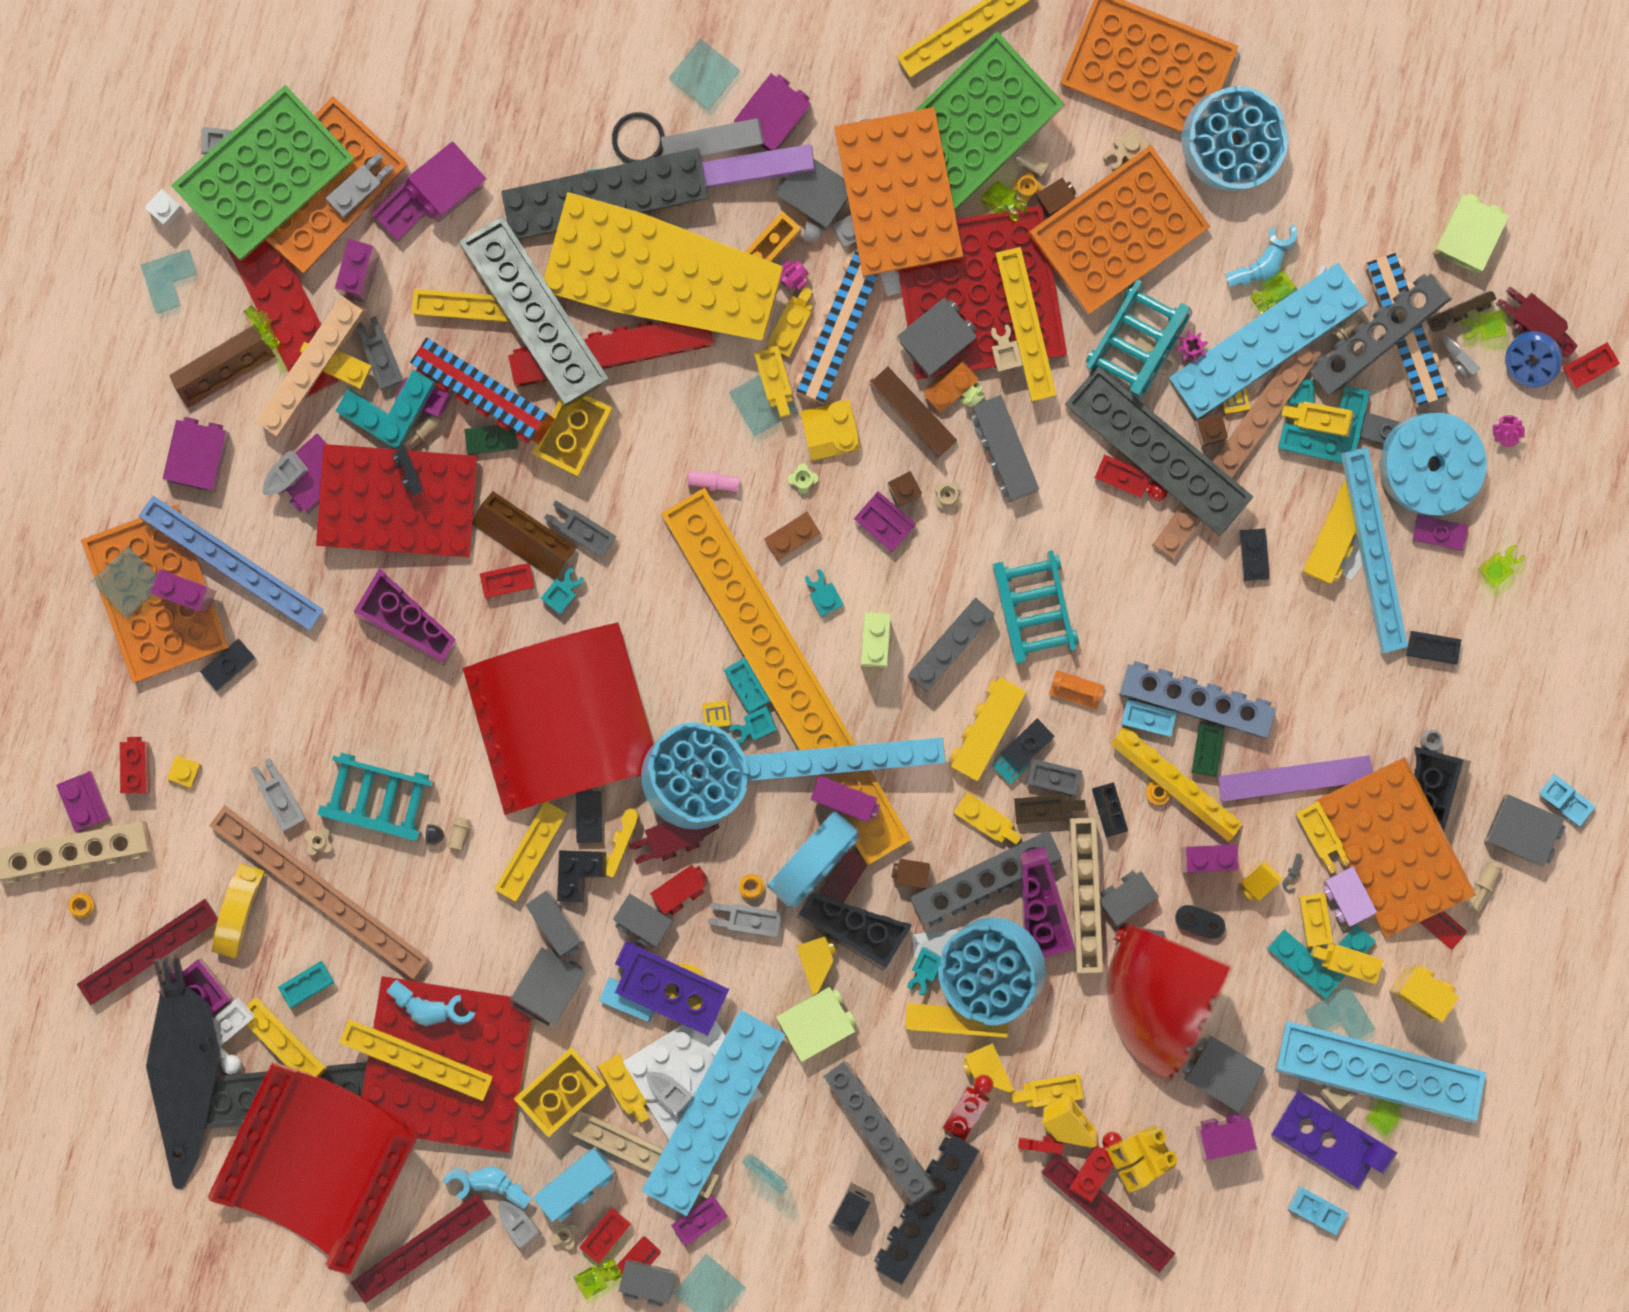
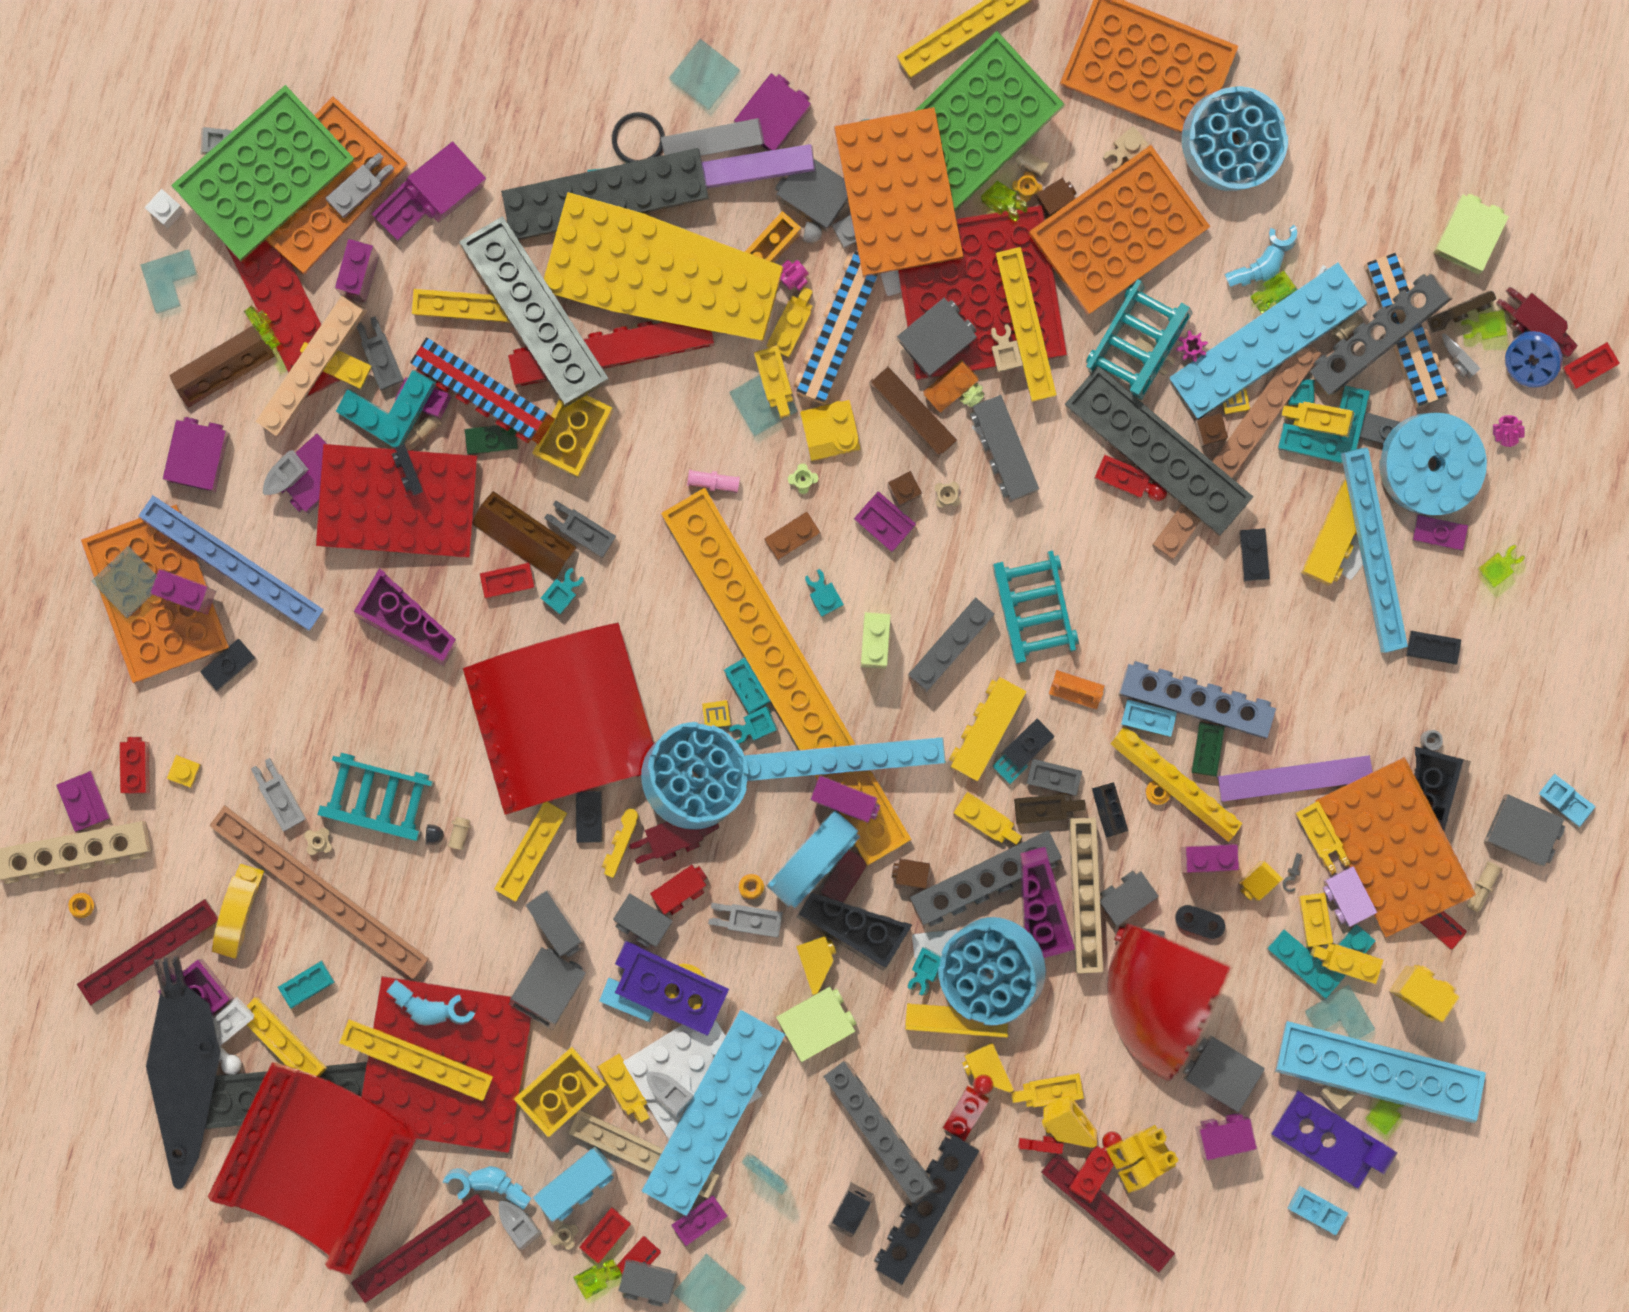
black plate [557,850,607,902] -> none

